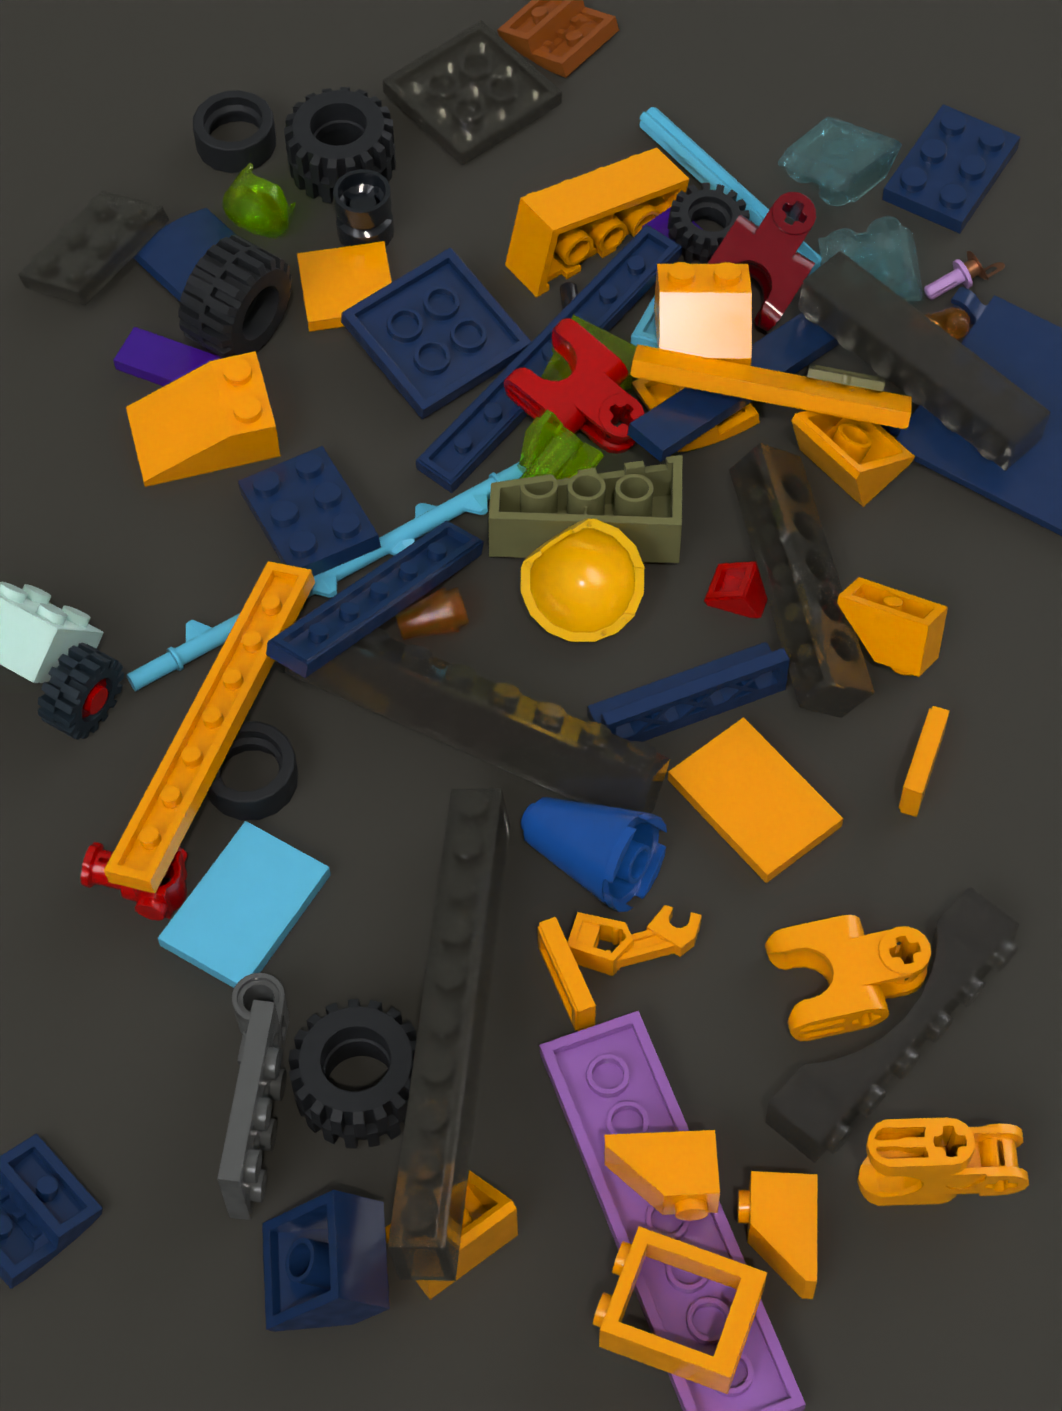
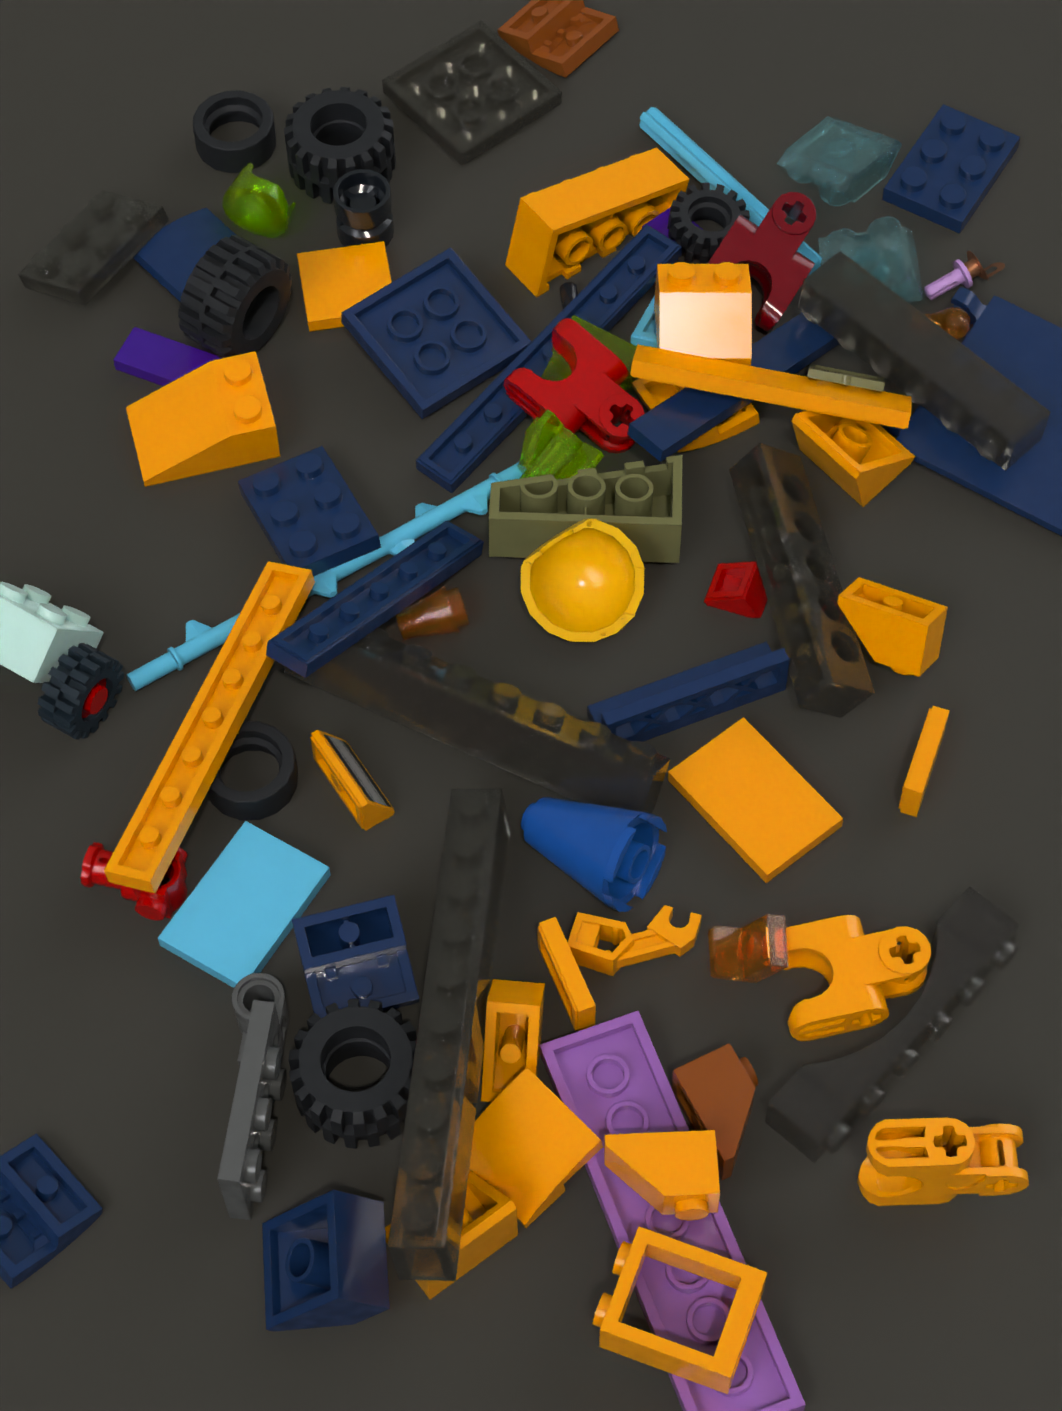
light orange slope [737,1171,818,1299] -> none
none -> dark blue brick [292,895,419,1018]
none -> light orange slope [310,730,395,831]
none -> light orange slope [452,1067,603,1228]
none -> light orange slope [481,979,545,1102]
none -> dark orange slope [671,1043,758,1180]
none -> clear orange bracket [708,914,788,983]

